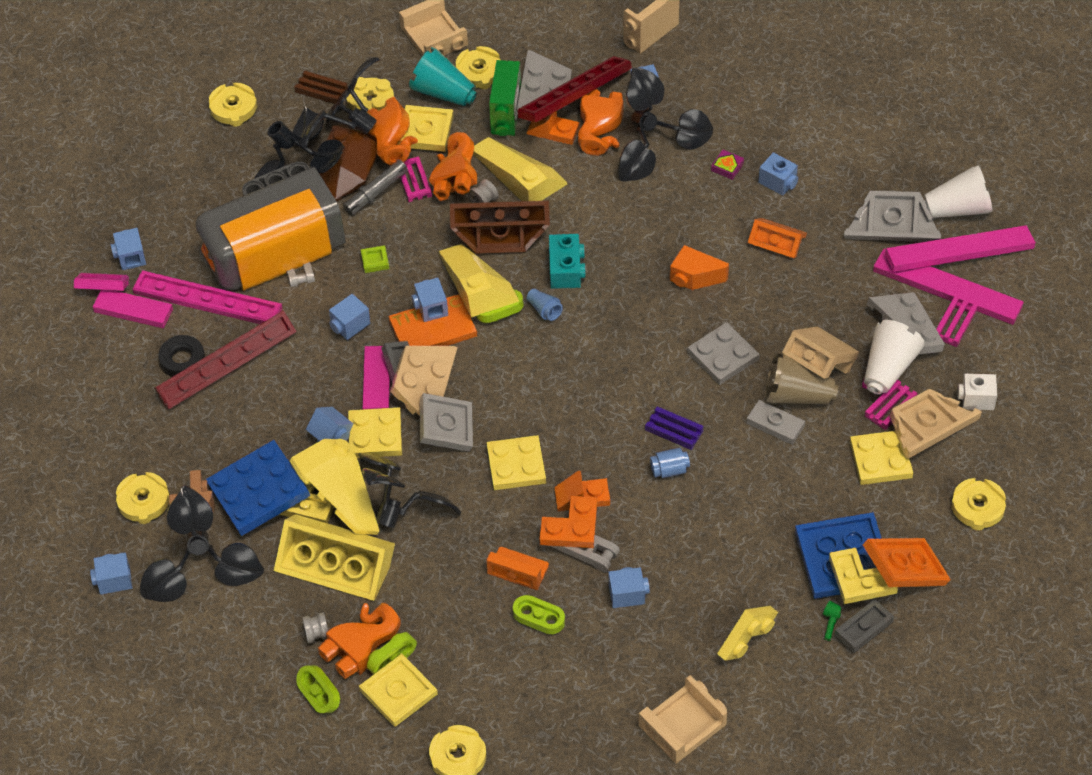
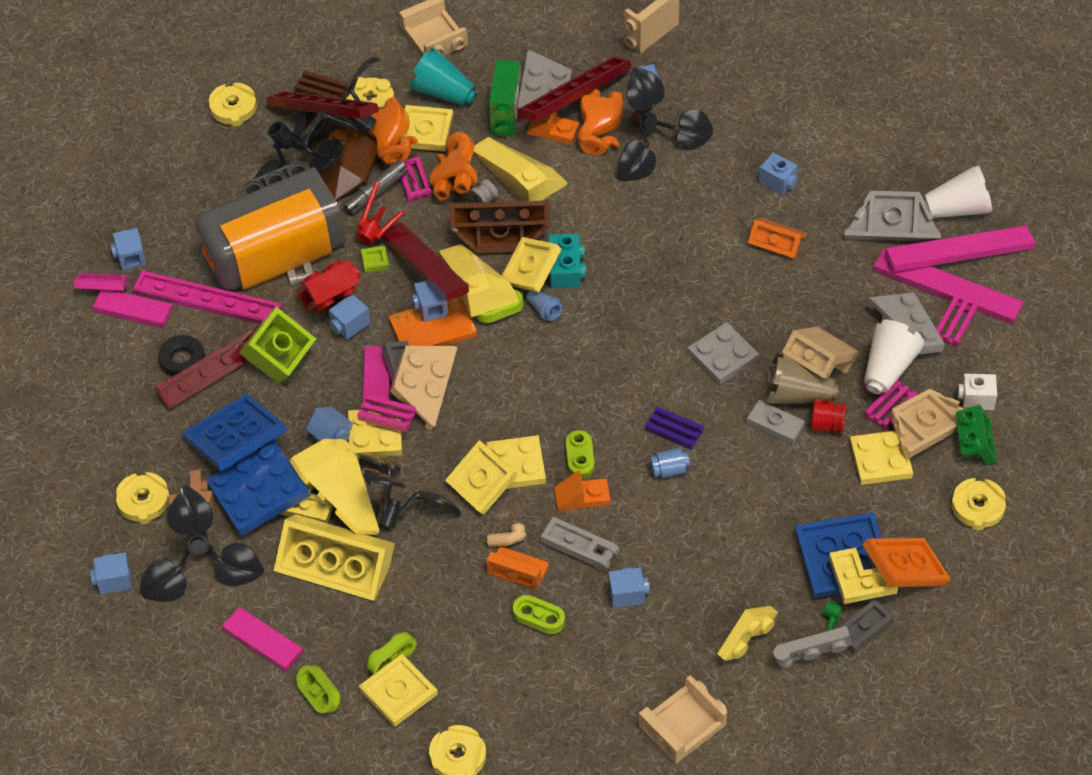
light grey wheel [302,612,328,644] -> none
orange hips [318,603,401,679] -> none
light grey plate [420,393,473,452] -> none
light yellow plate [456,46,500,89] -> none
orange plate [540,496,598,548] -> none
orange slope [670,245,729,290] -> none
tile [711,150,744,180] -> none
none -> blue plate [182,393,287,471]
none -> dark pink tile [222,607,304,672]
none -> lime brick [239,307,316,384]
none -> dark red tile [266,91,379,119]
none -> red brick [295,260,361,314]
none -> red plant [355,180,404,245]
none -> dark pink tile [357,394,416,432]
none -> dark red tile [381,222,469,301]
none -> light yellow plate [445,440,518,515]
none -> tan arm [487,523,527,548]
none -> light yellow plate [502,237,561,292]
none -> lime plate [566,430,594,479]
none -> light grey plate [773,626,853,669]
none -> red piece [811,399,846,434]
none -> green bracket [956,404,997,466]

